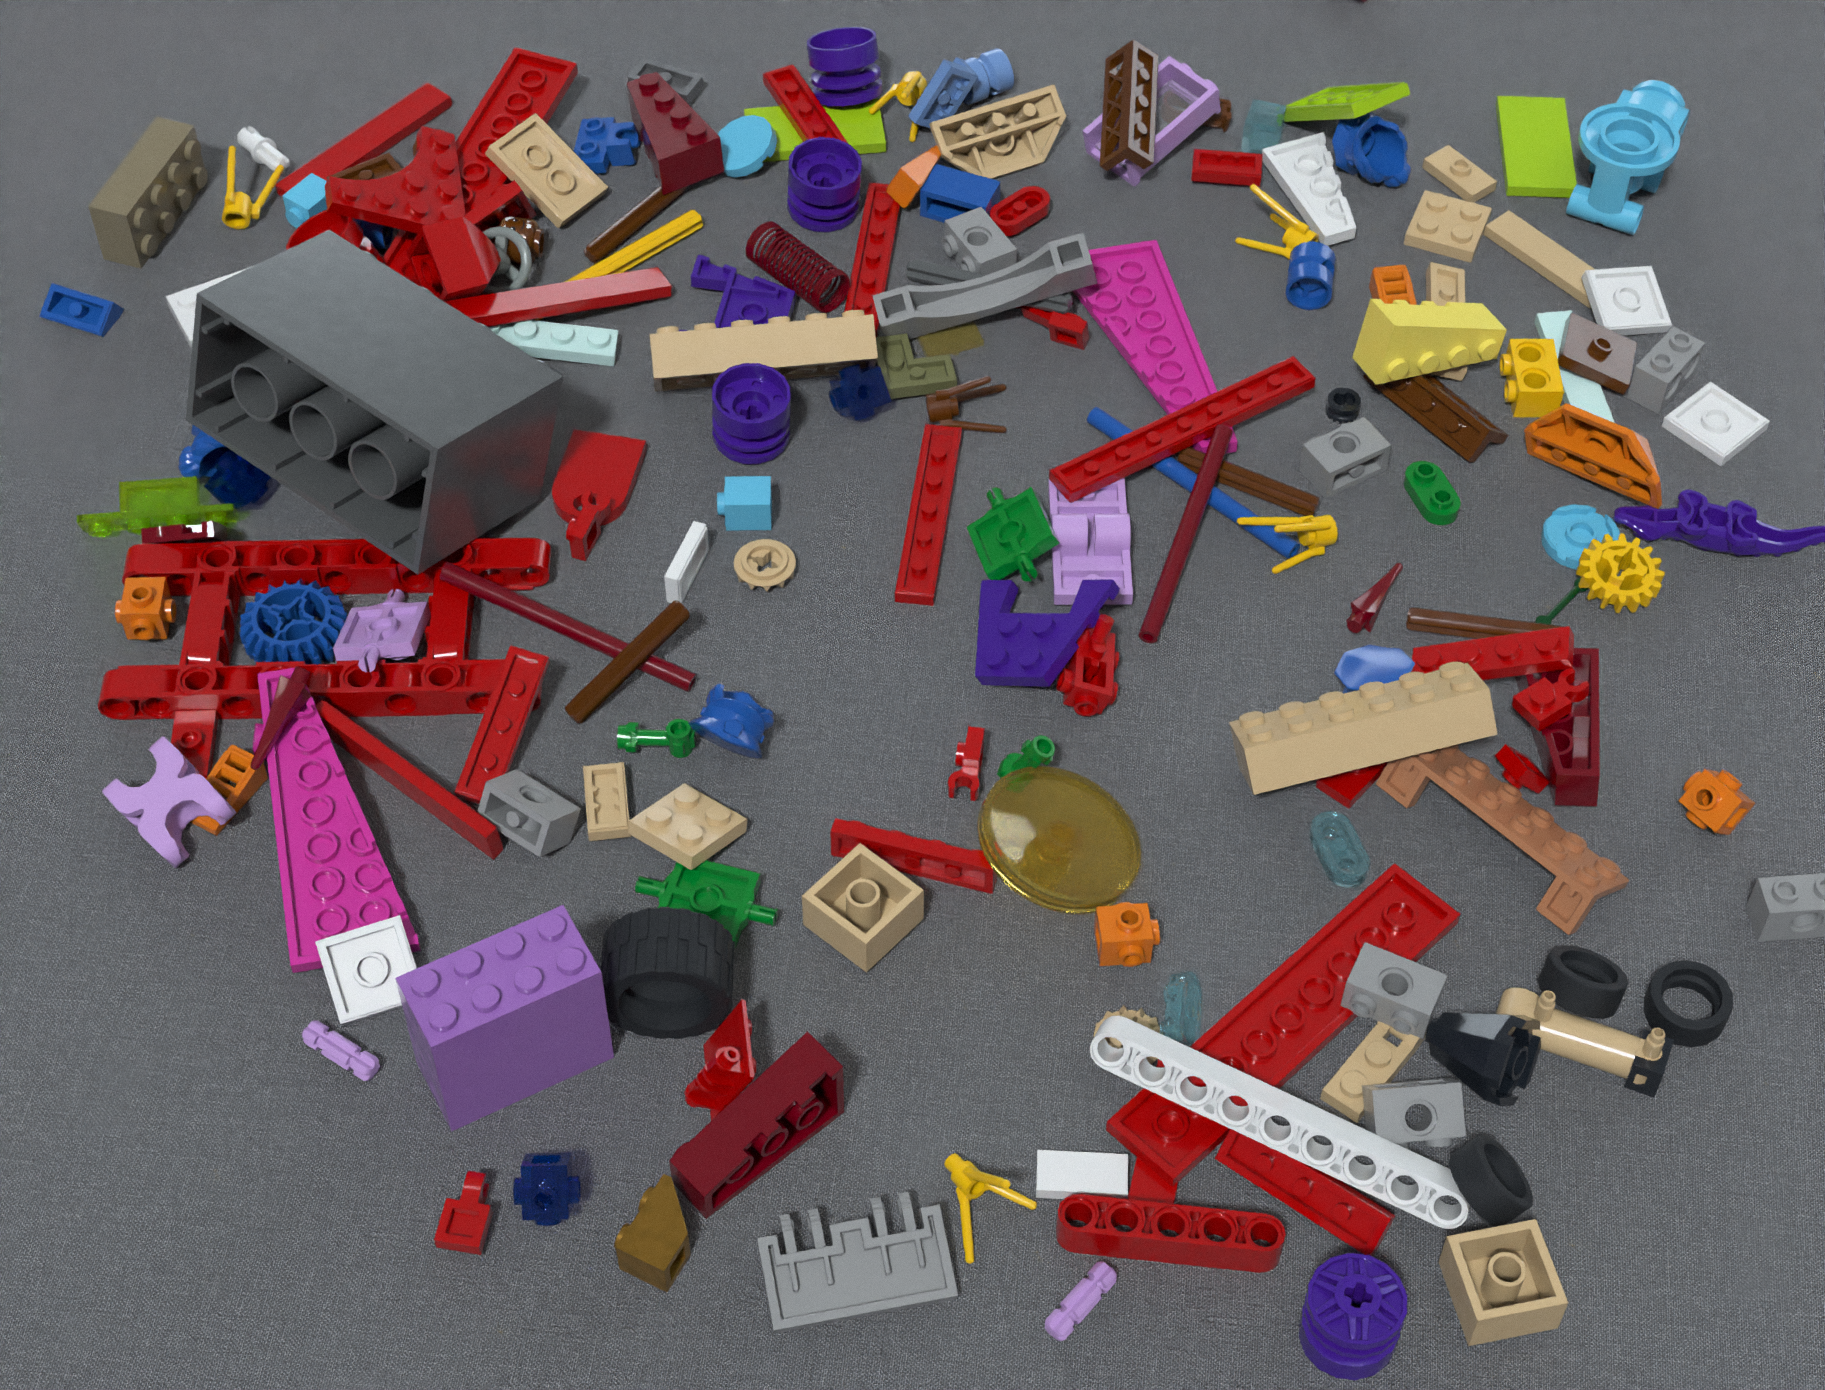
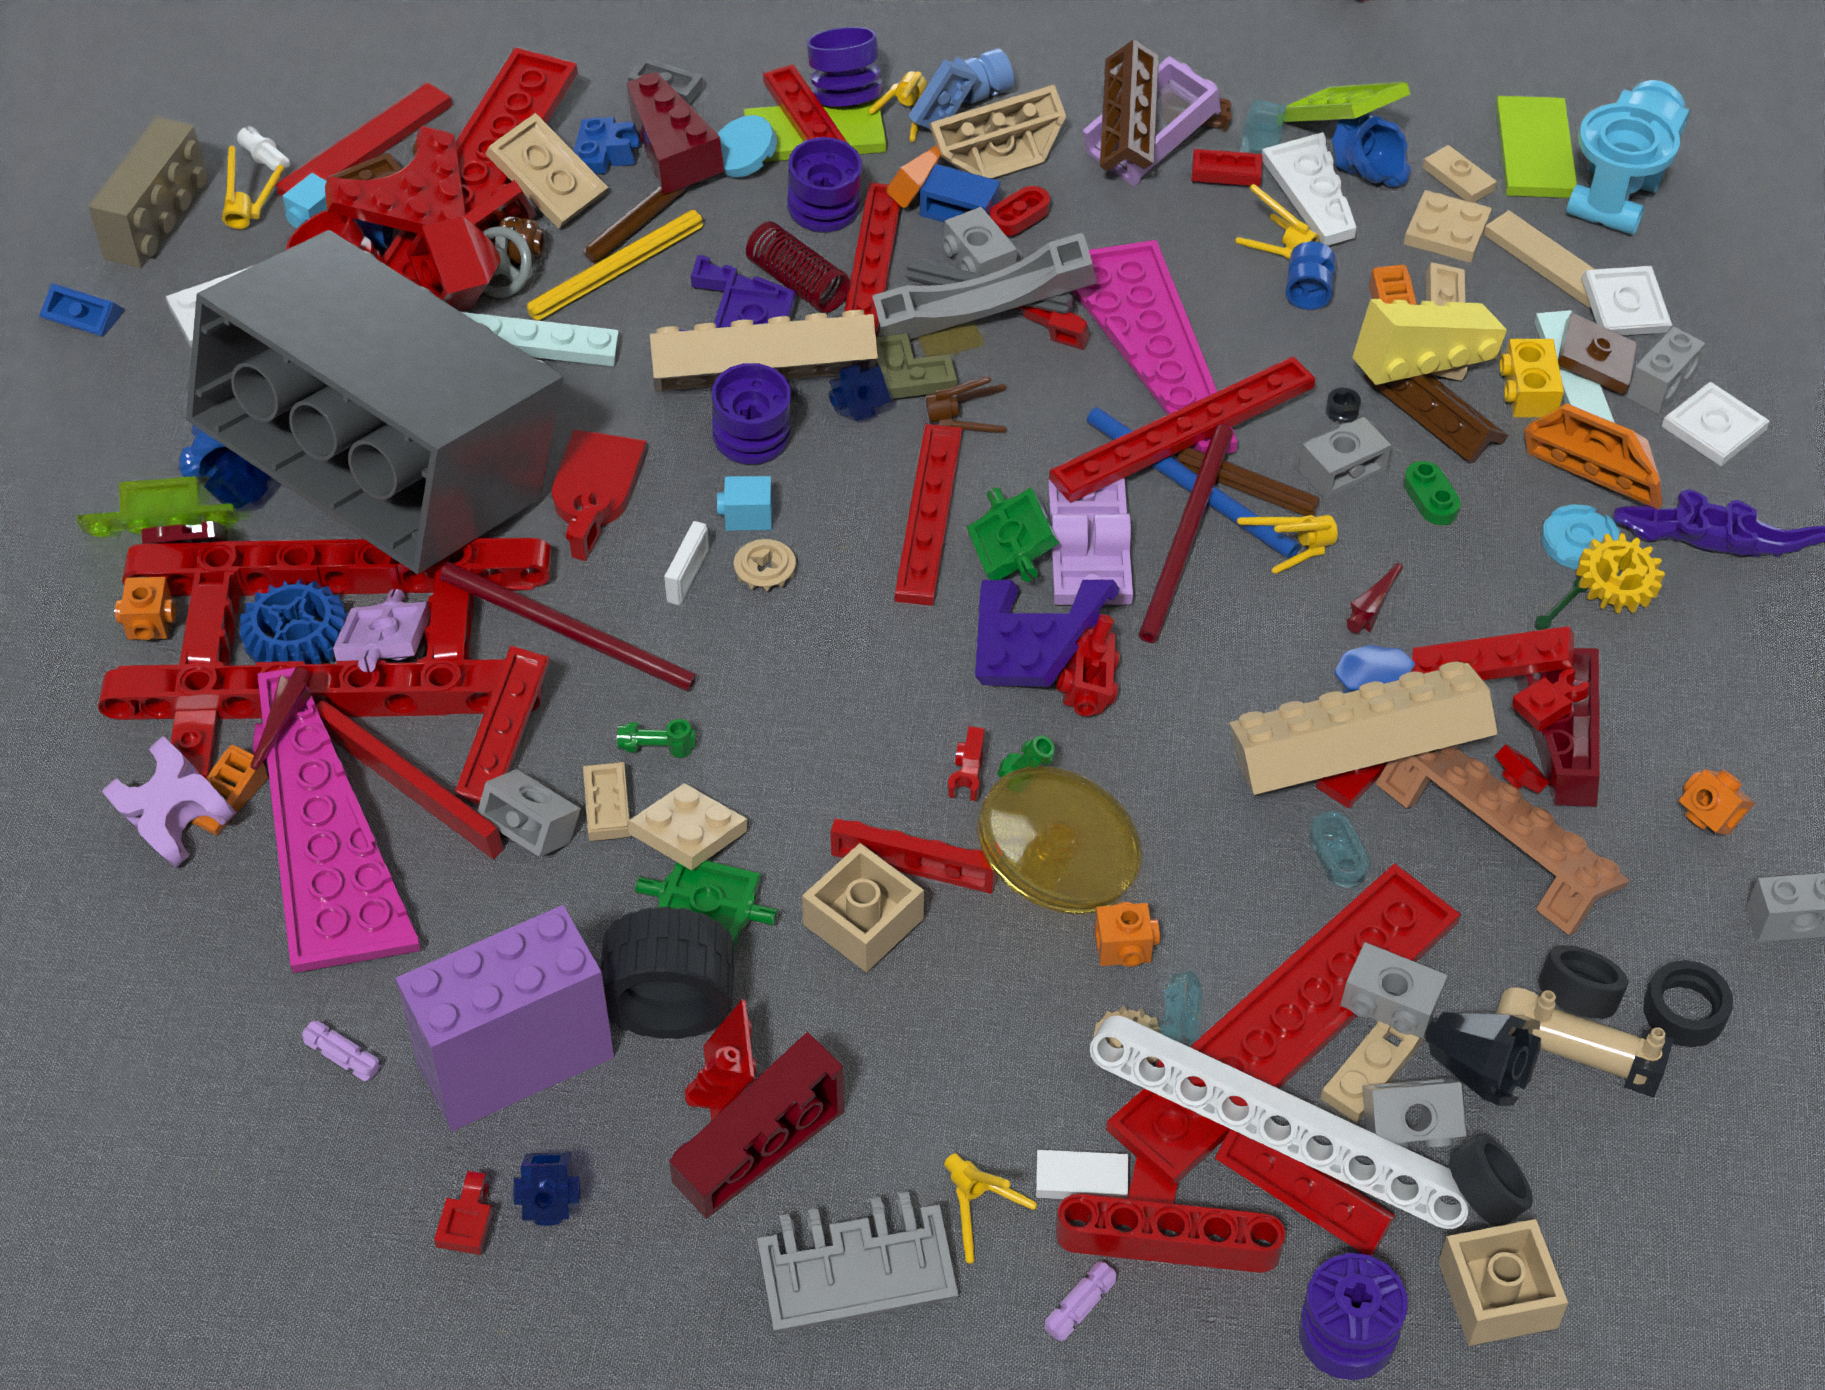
white plate [315,915,416,1026] -> none
tile [444,267,672,327] -> none
reddish brown axle [565,600,690,724] -> none
pearl gold slope [614,1174,691,1292] -> none
blue piece [688,684,774,758] -> none
reddish brown axle [1406,607,1562,639] -> none

